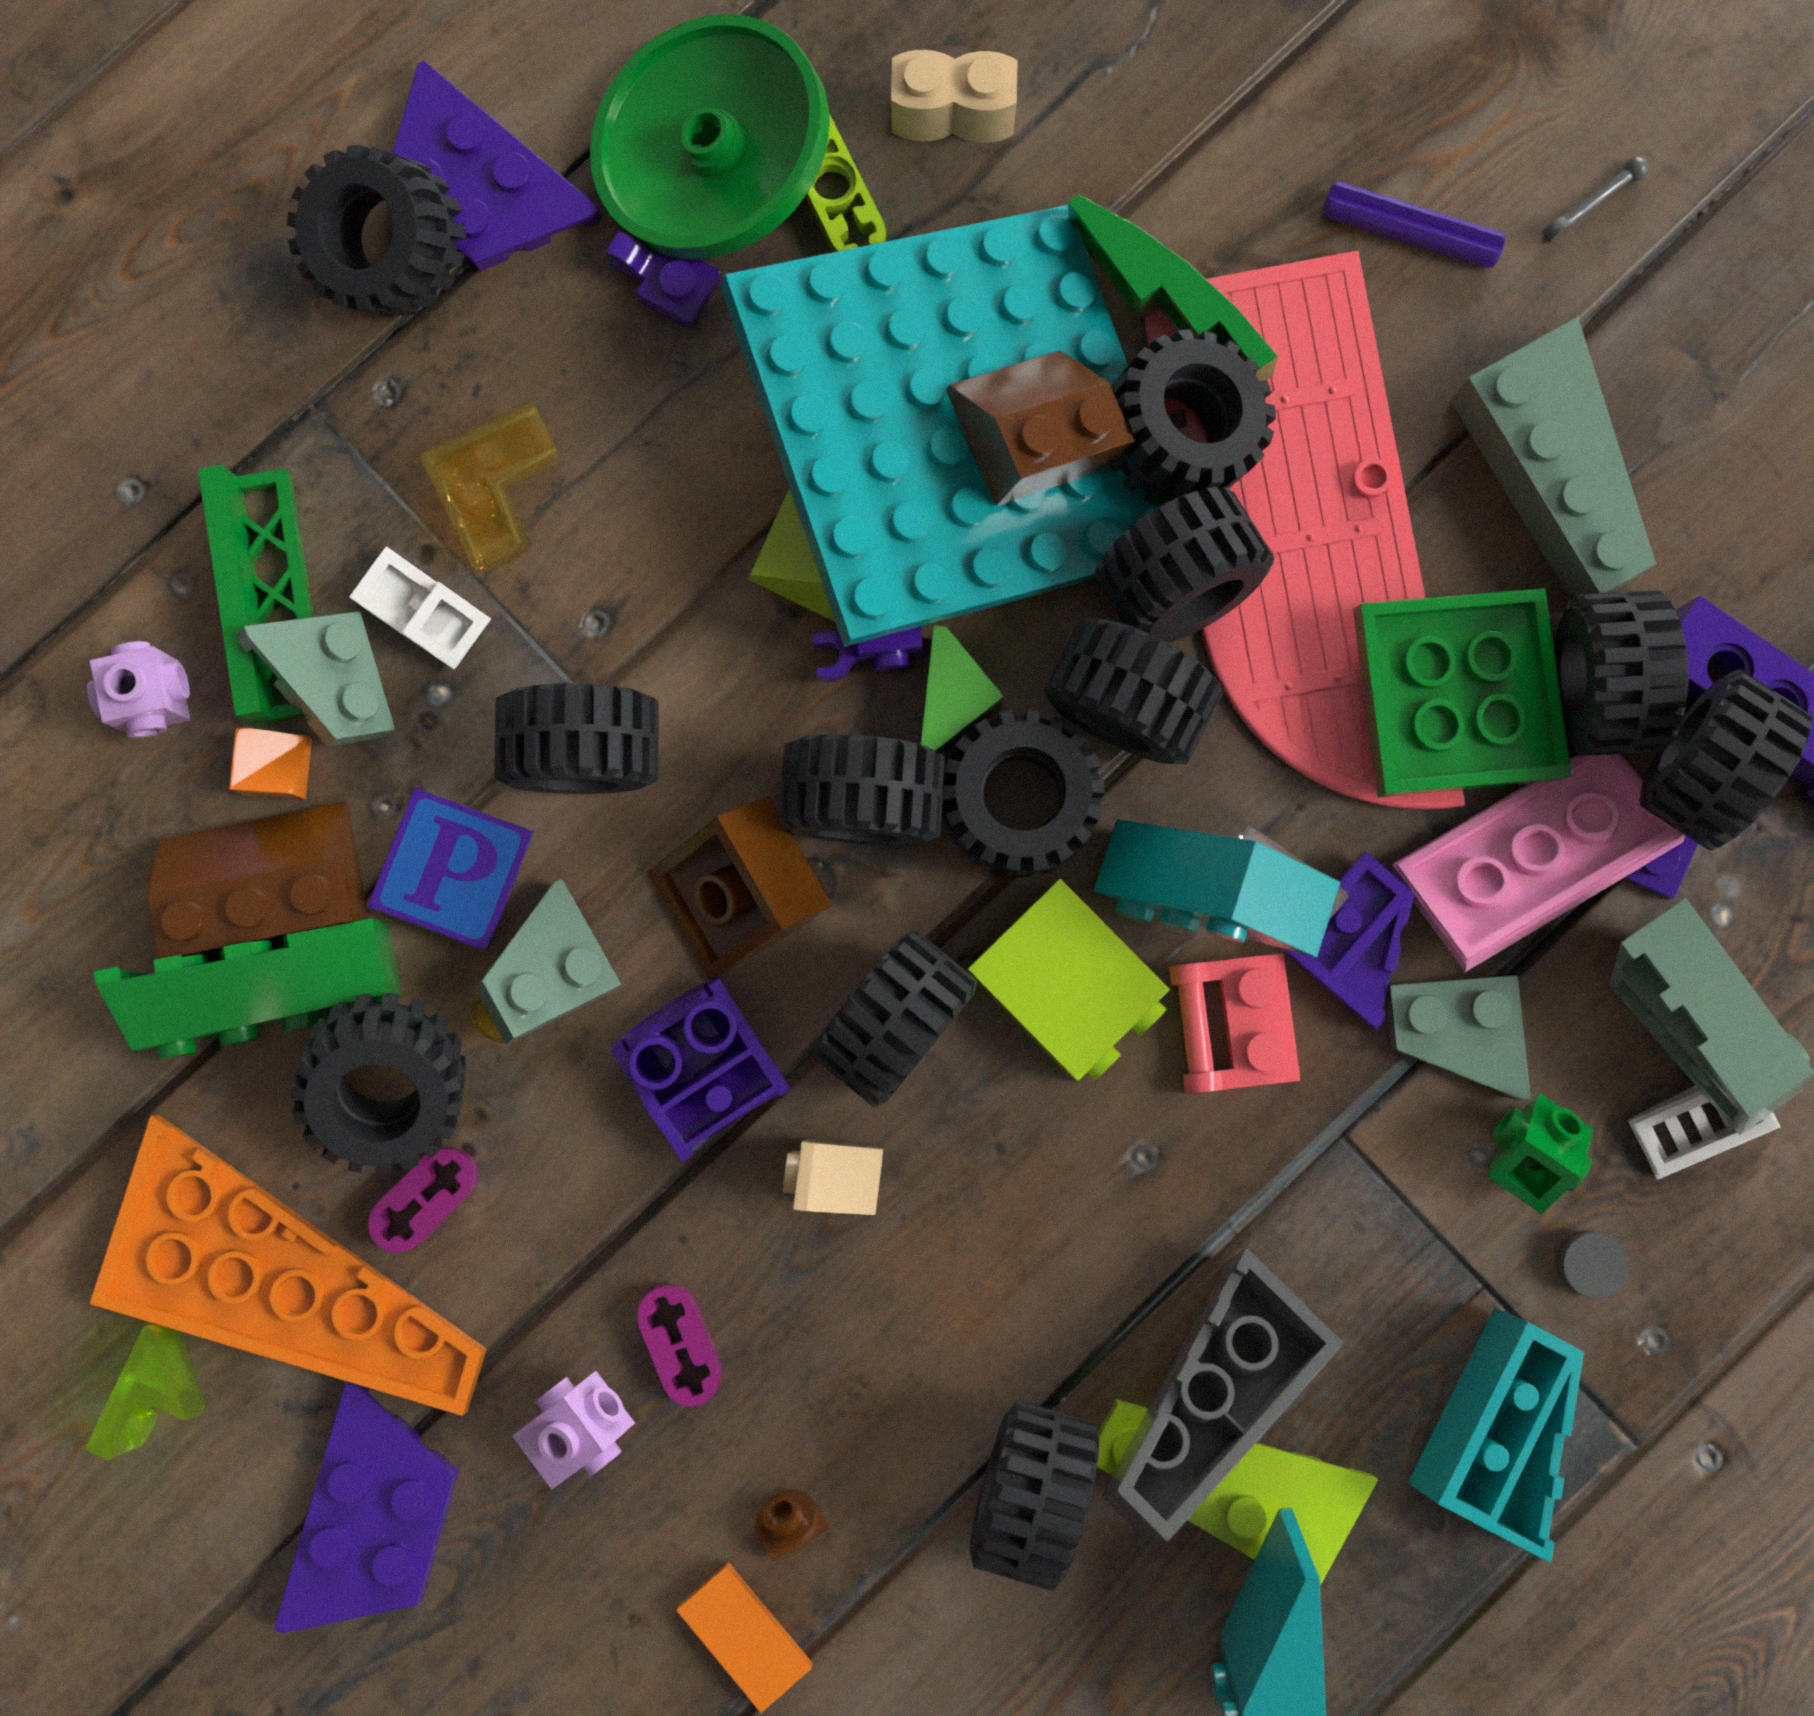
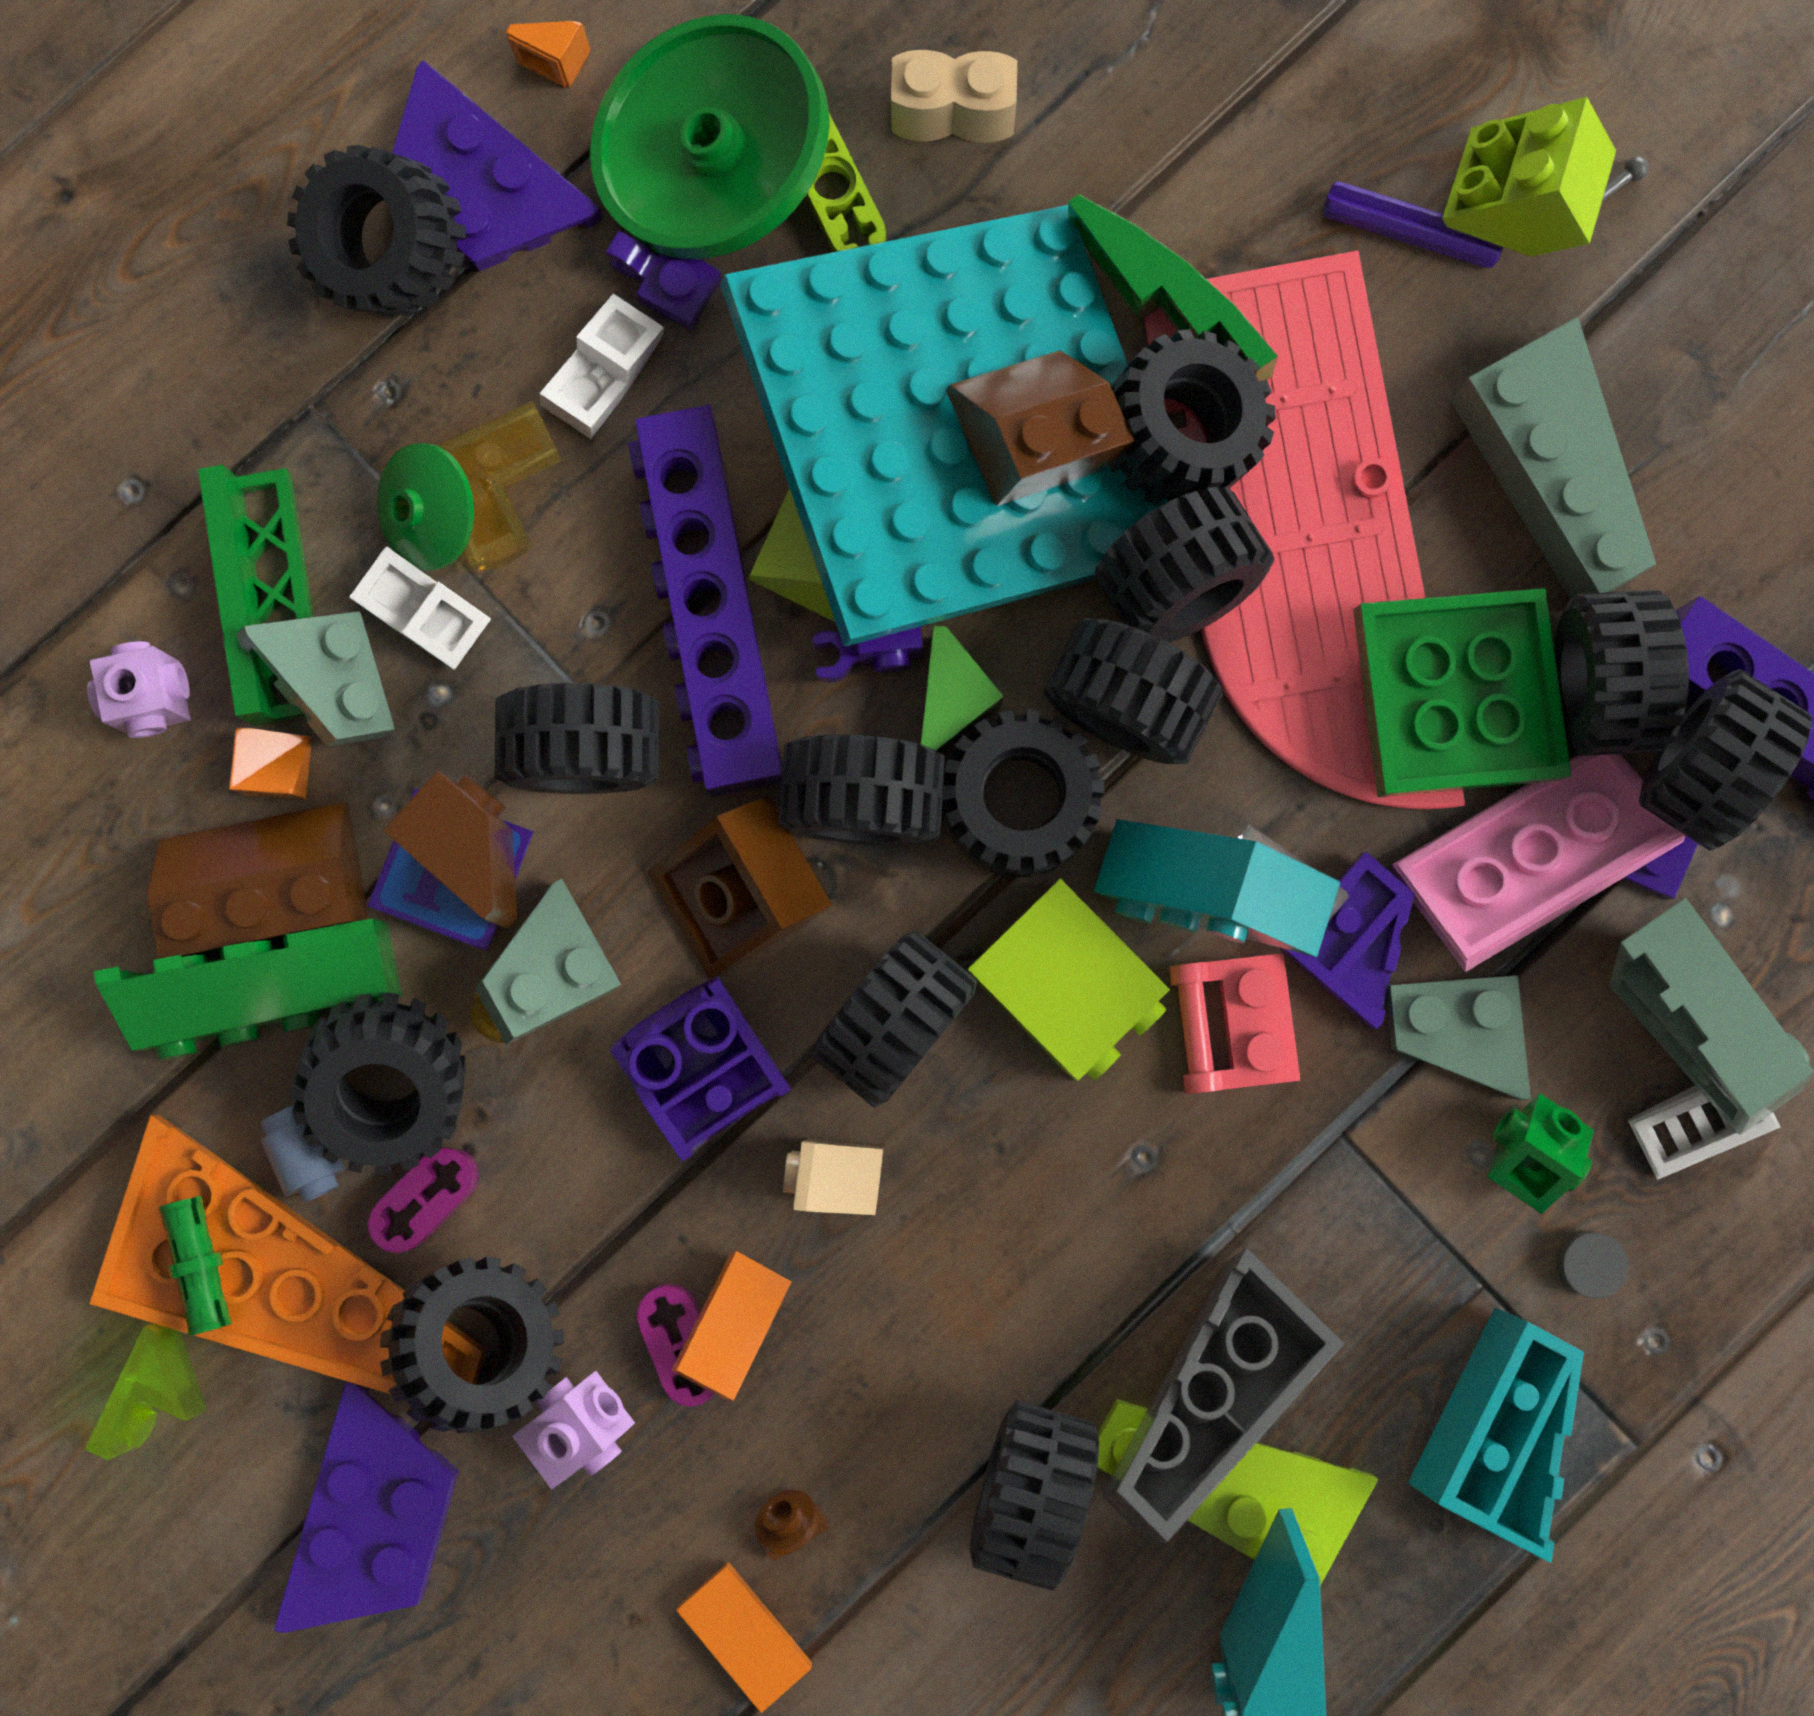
none -> green pin [158,1196,232,1336]
none -> sand blue brick [259,1105,346,1203]
none -> green dish [377,443,474,571]
none -> black tyre [380,1257,564,1434]
none -> reddish brown slope [383,770,517,929]
none -> orange slope [506,21,591,88]
none -> white slope [540,294,664,439]
none -> dark purple brick [628,404,782,797]
none -> orange tile [671,1251,792,1401]
none -> lime slope [1442,97,1616,257]

